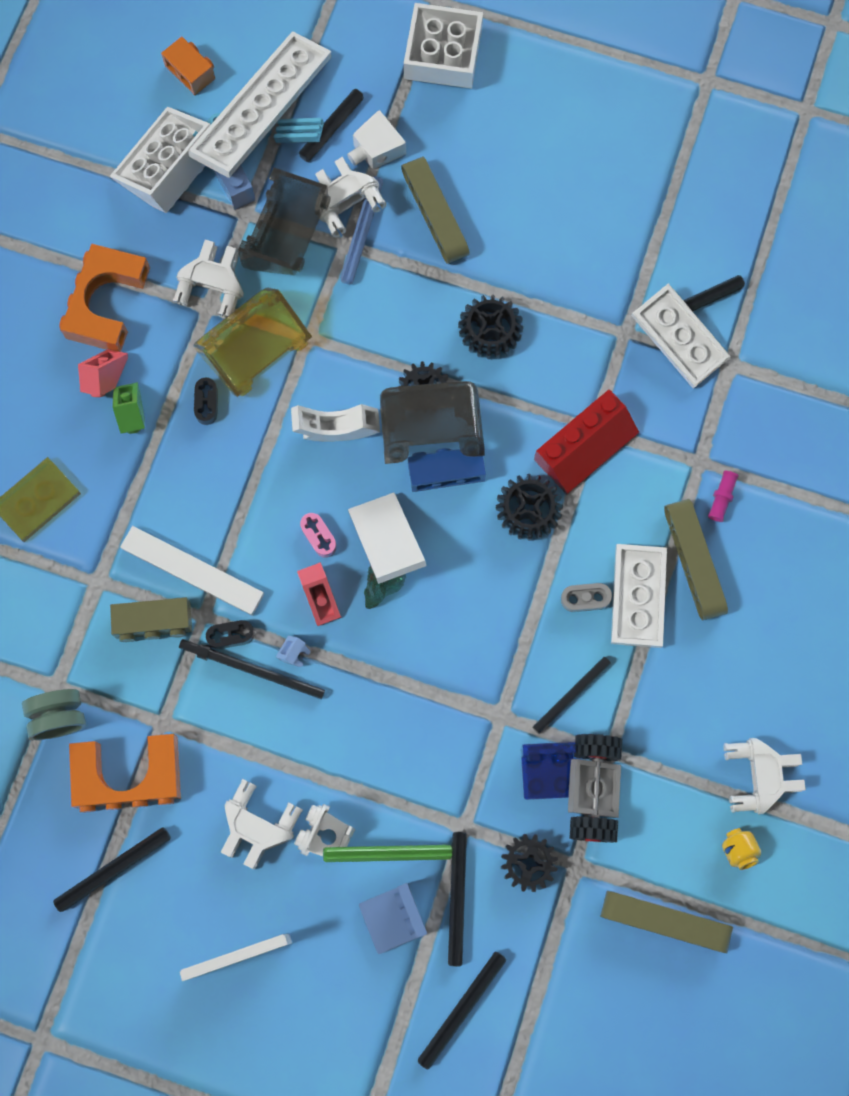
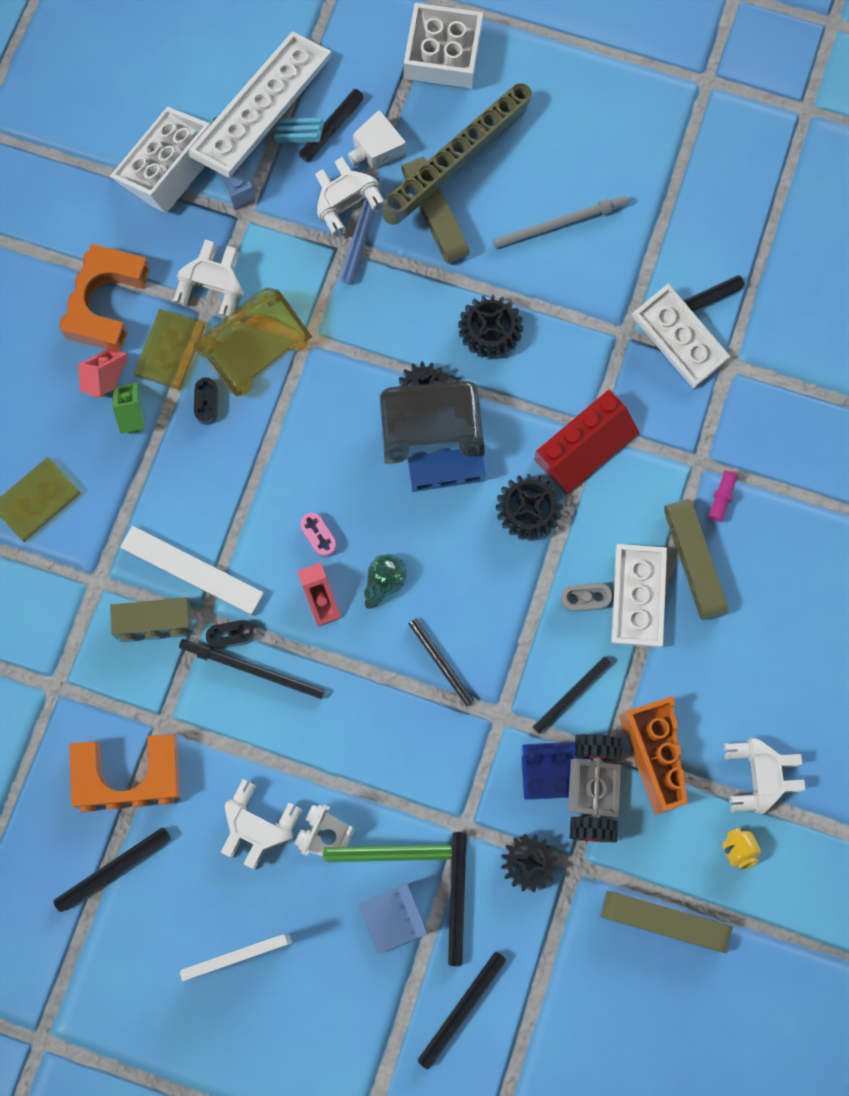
sand green wheel [22,689,86,741] -> none
orange brick [161,36,215,95] -> none
clear smoke windscreen [238,167,331,276] -> none
light blue tile [276,635,310,667] -> none
white arch [291,404,380,442] -> none
white tile [348,493,427,584] -> none
none -> clear yellow tile [134,309,205,390]
none -> olive beam [382,83,532,225]
none -> black bar [408,618,474,707]
none -> light grey bar [493,195,629,249]
none -> orange wedge [619,696,688,815]

